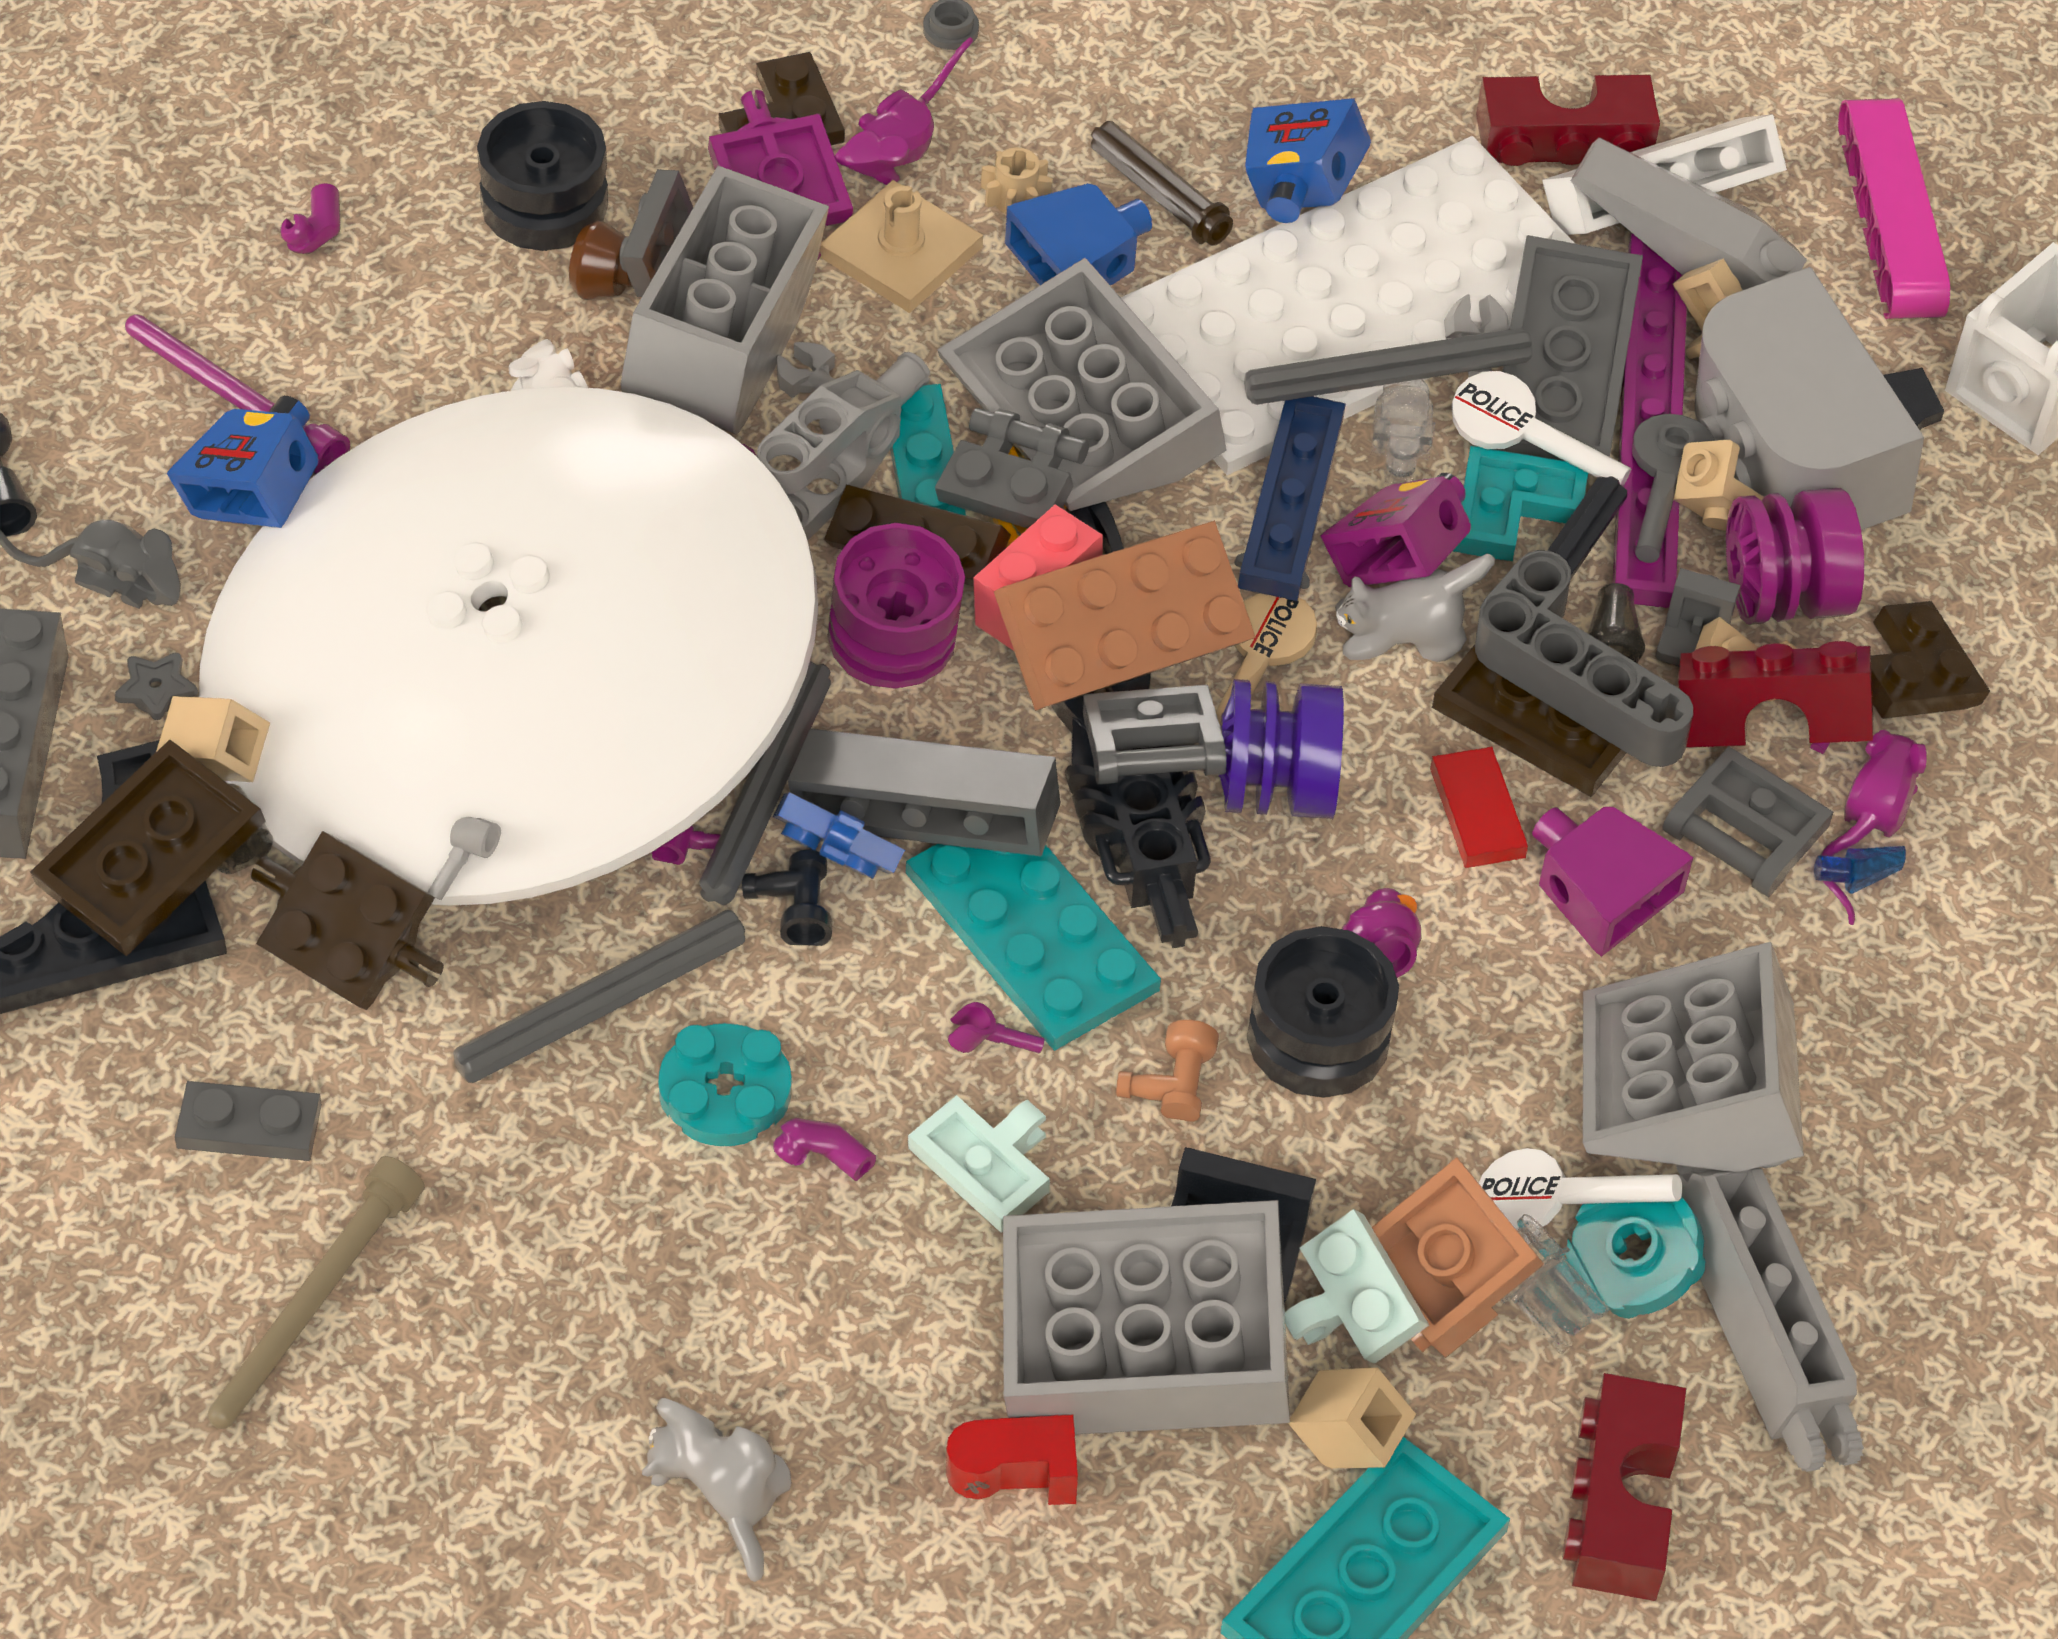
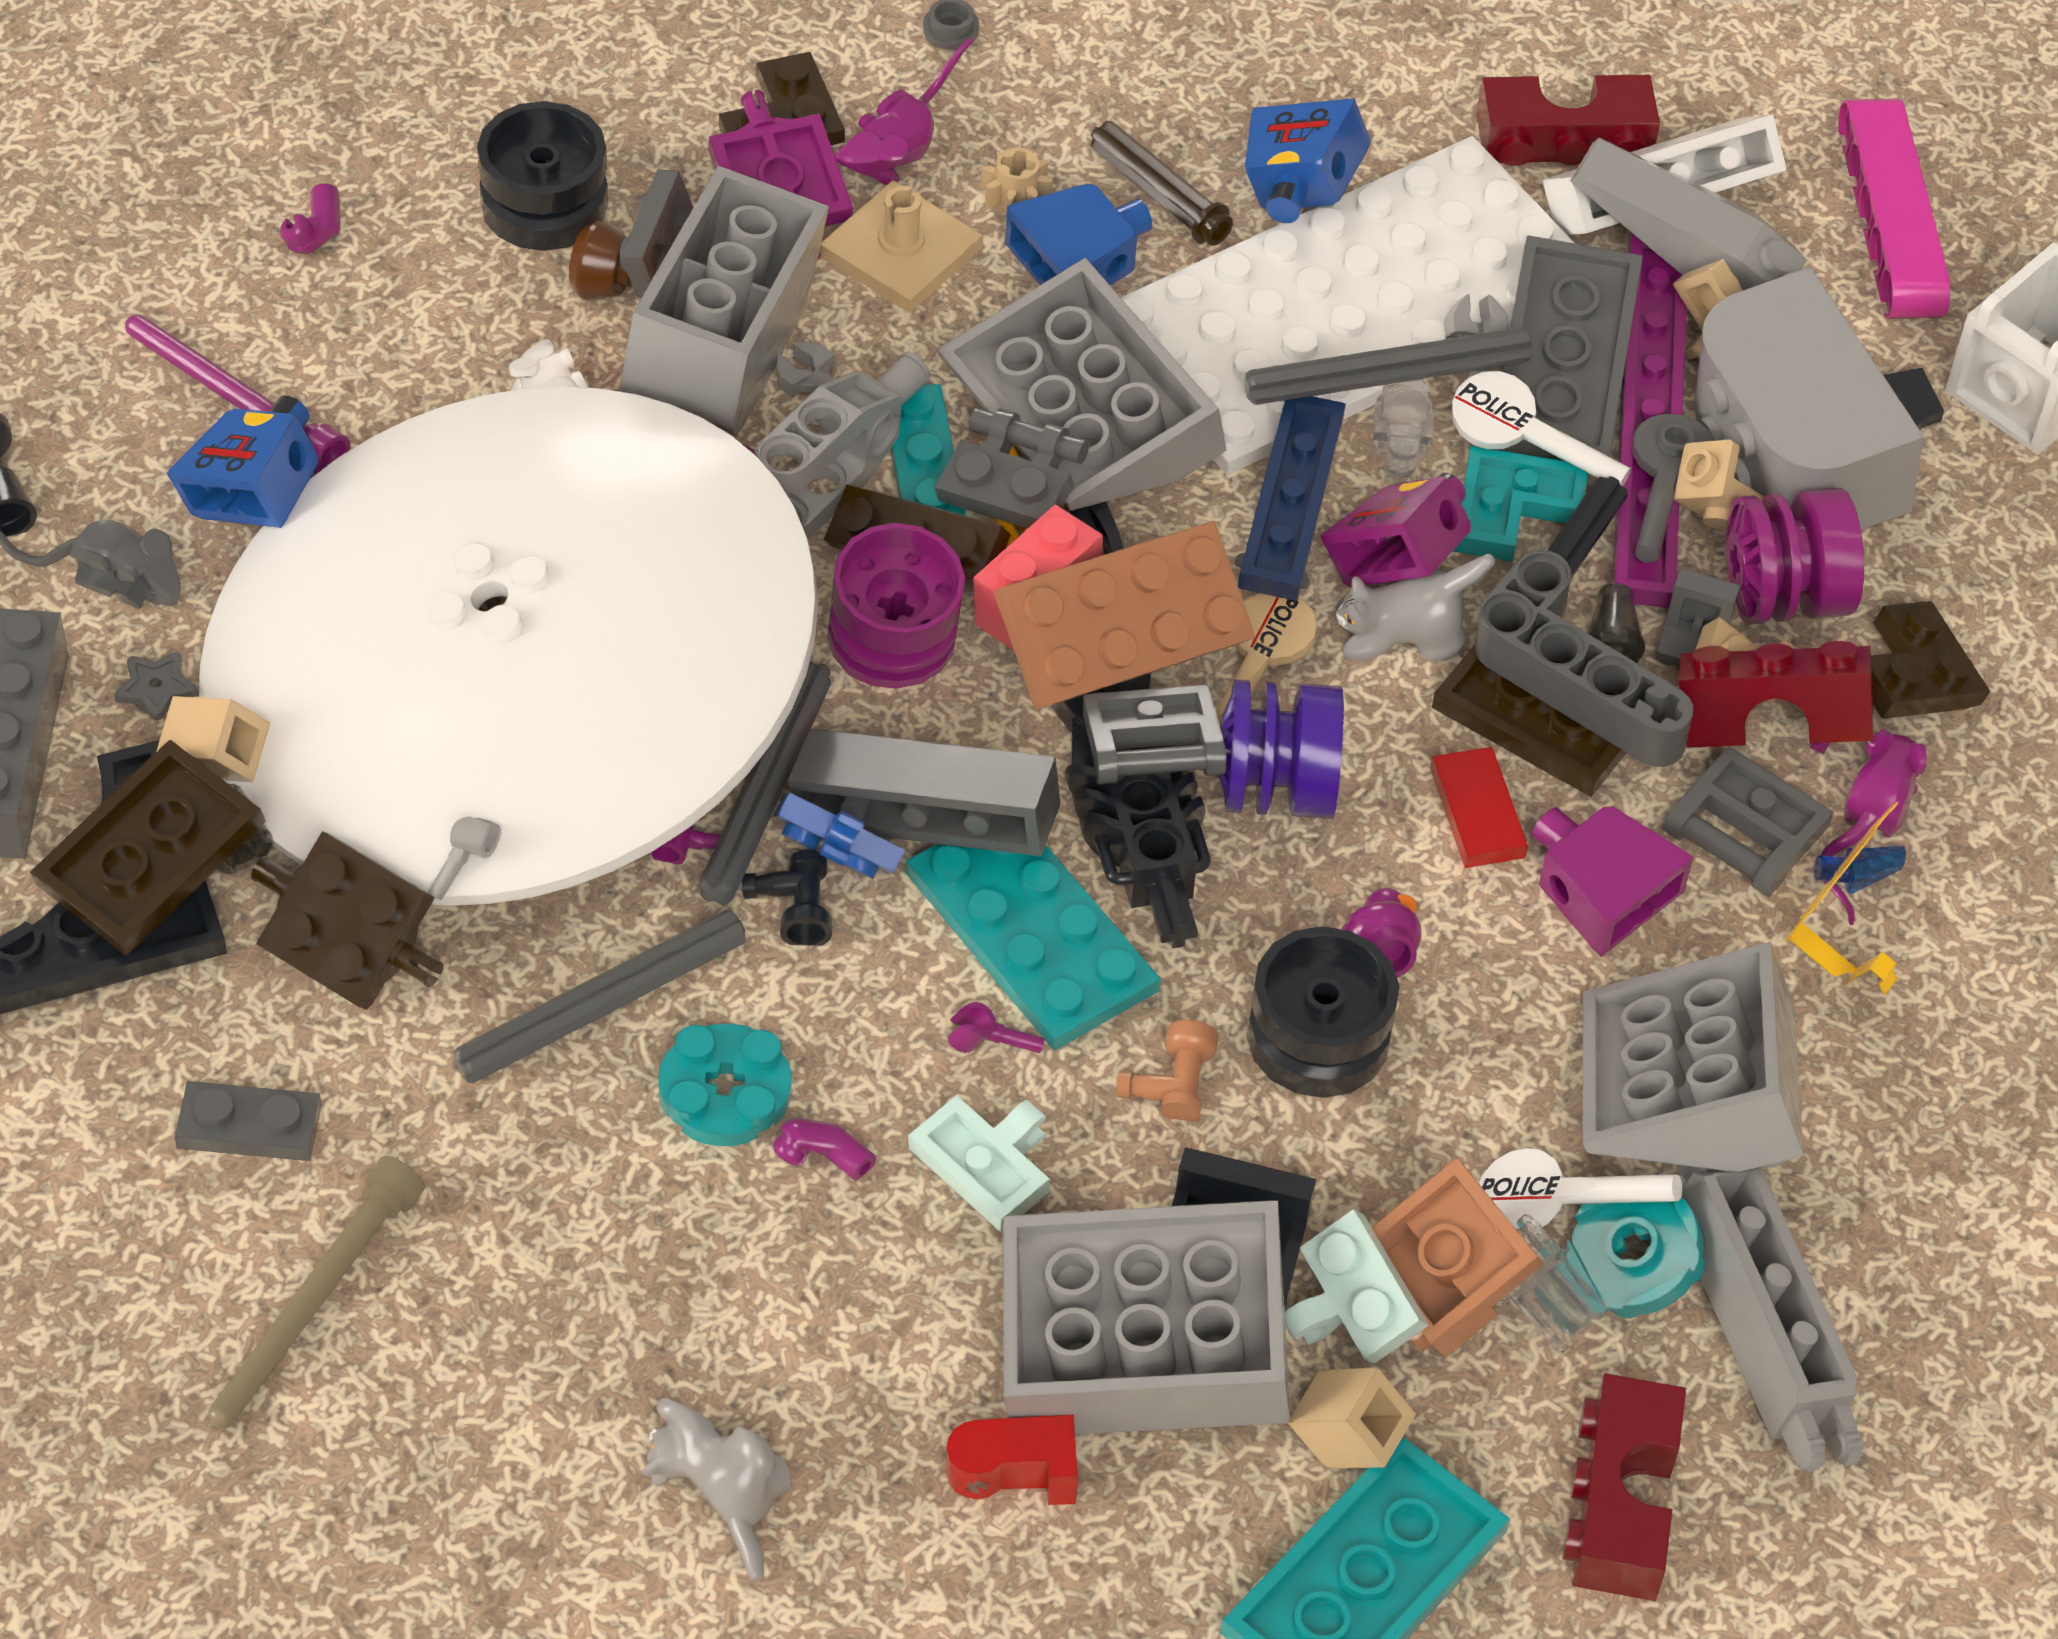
none -> yellow piece [1785,802,1898,995]

